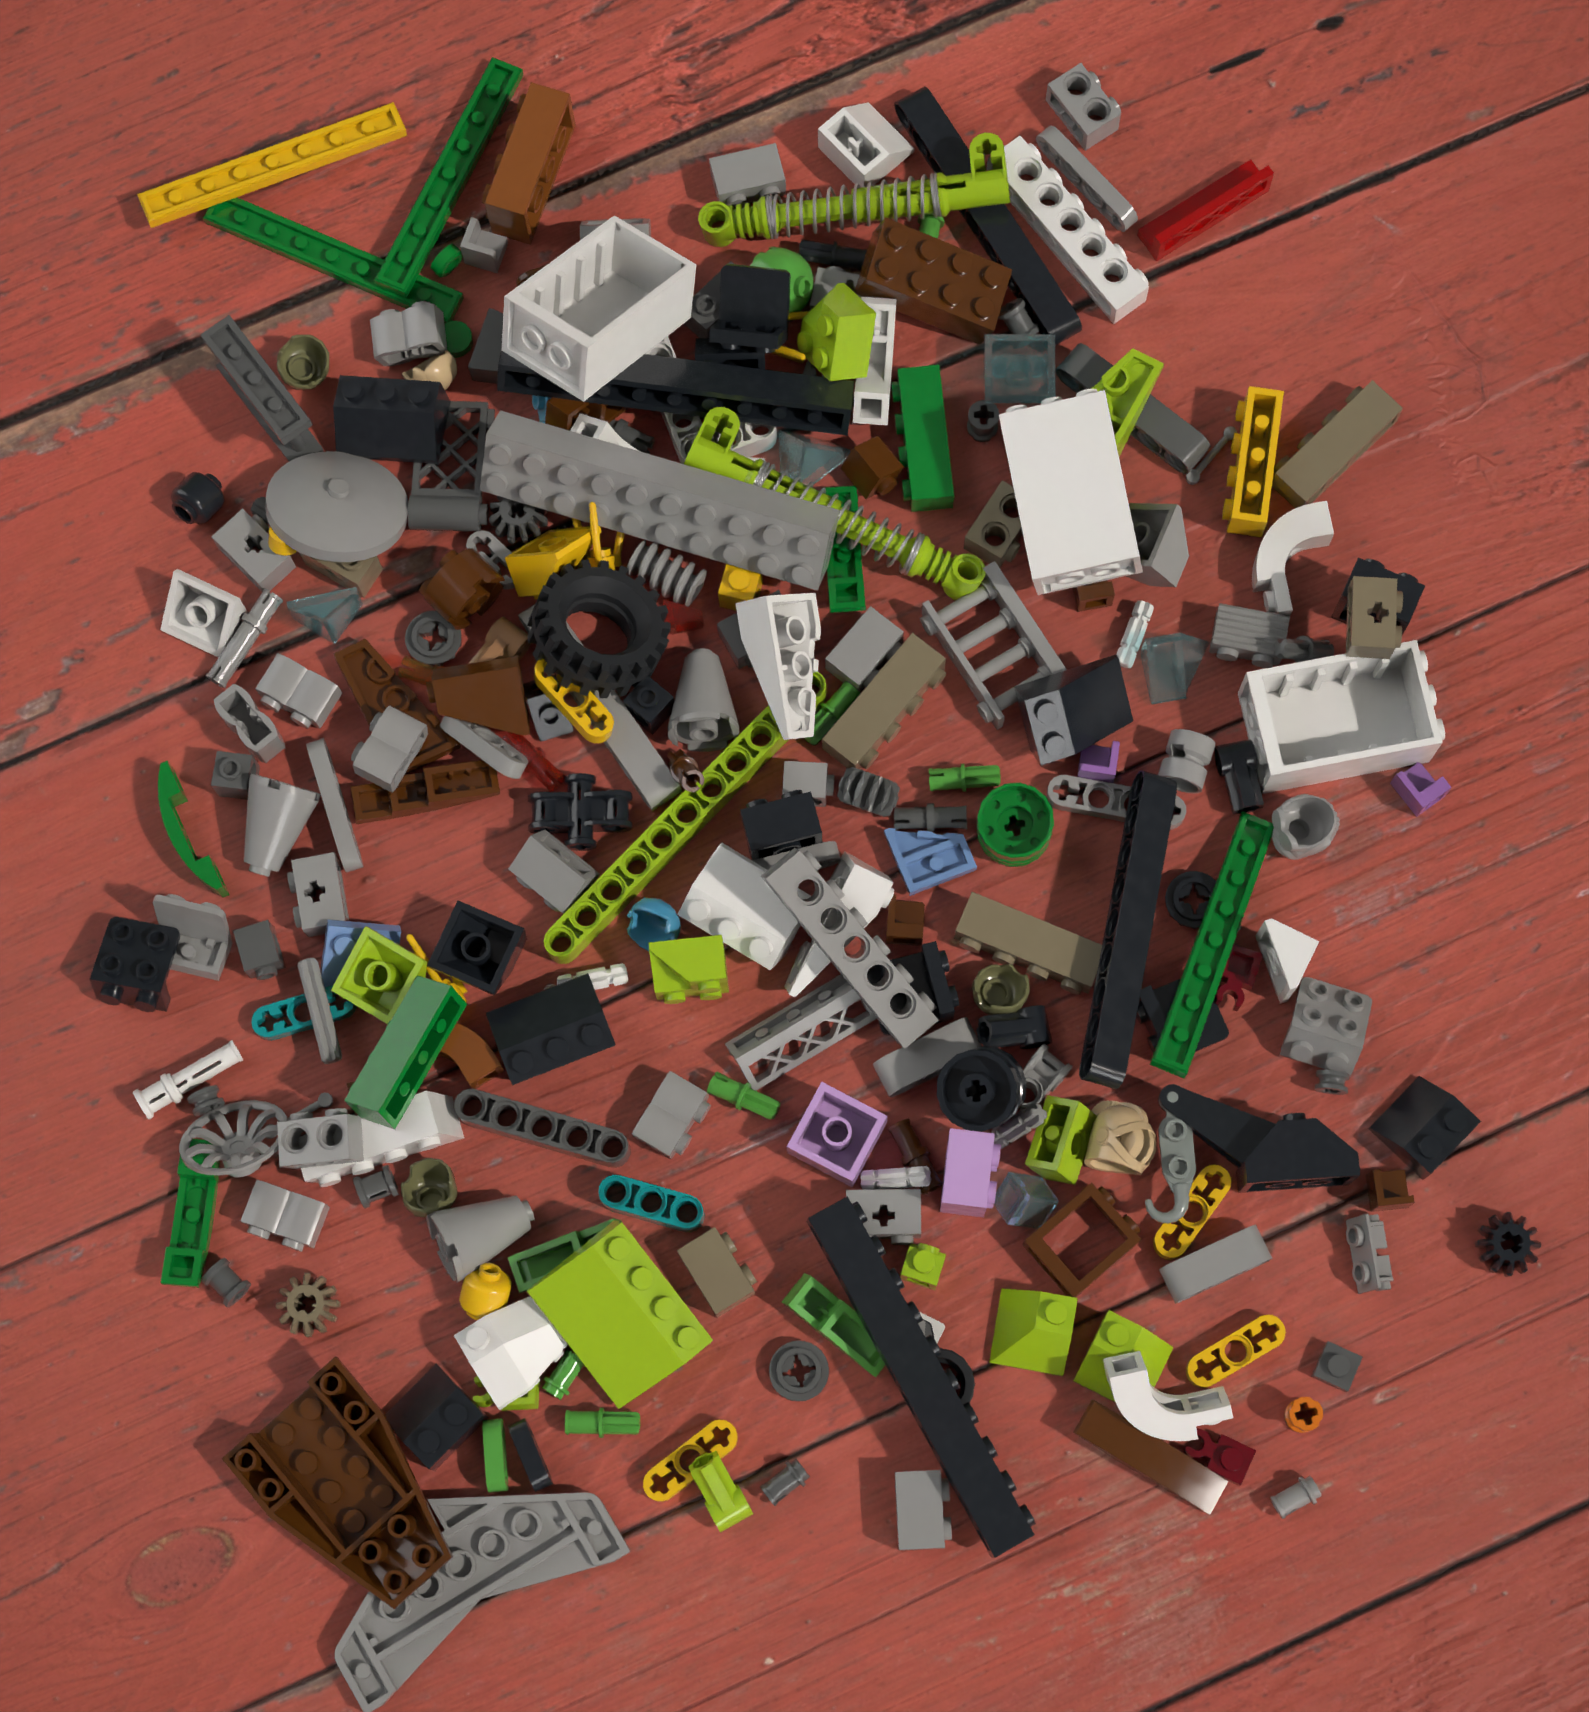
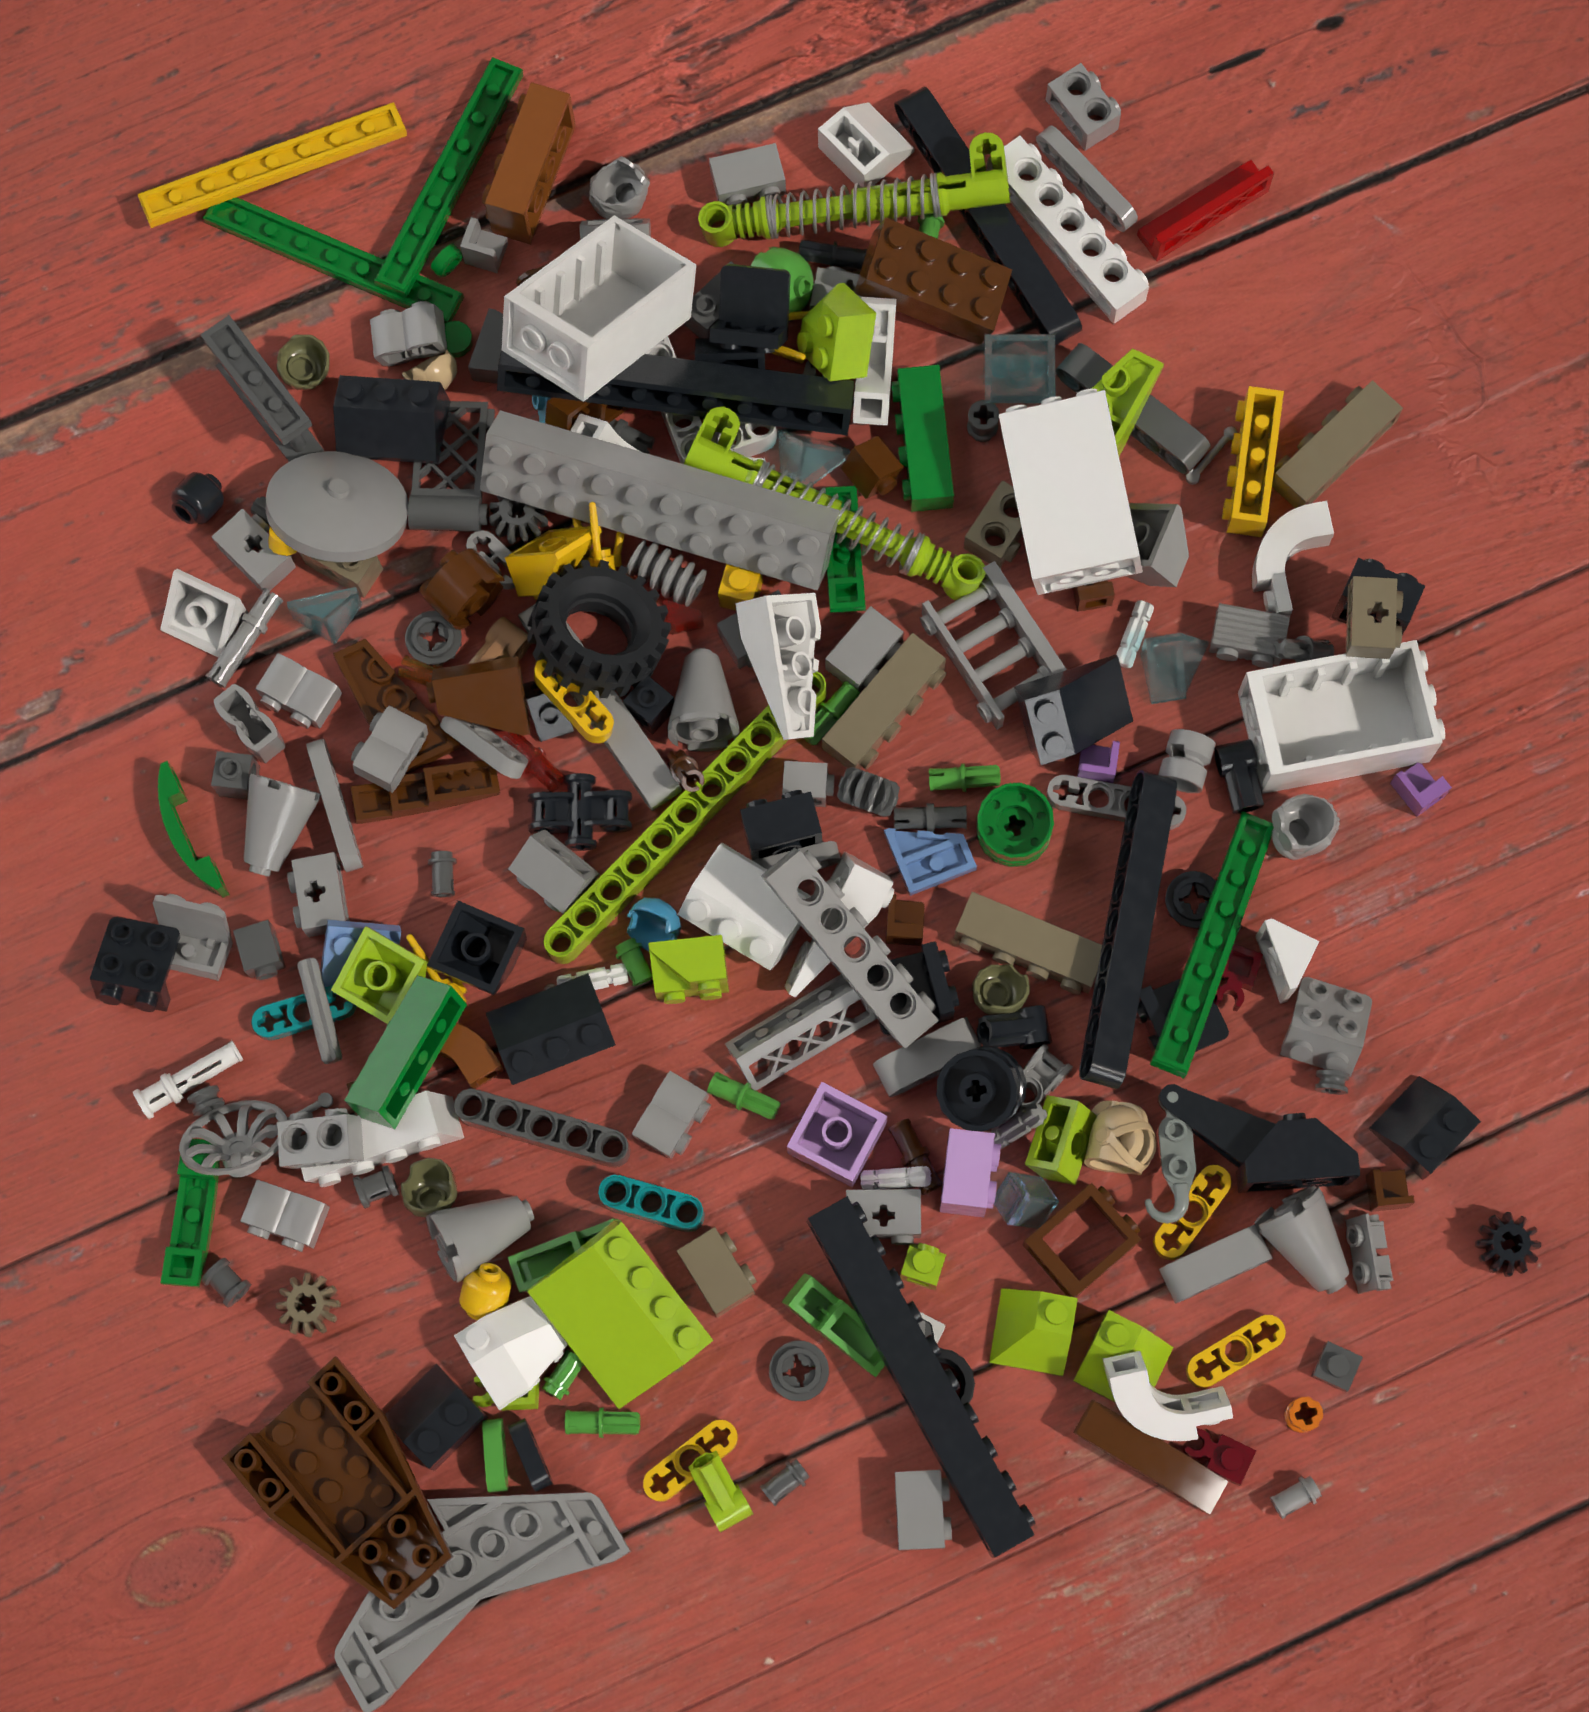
dark grey bush [998,298,1040,345] -> none
none -> dark grey pin [428,851,457,898]
none -> light grey hair [589,156,650,220]
none -> bright green pin [615,938,653,987]
none -> light grey cone [1254,1186,1349,1294]

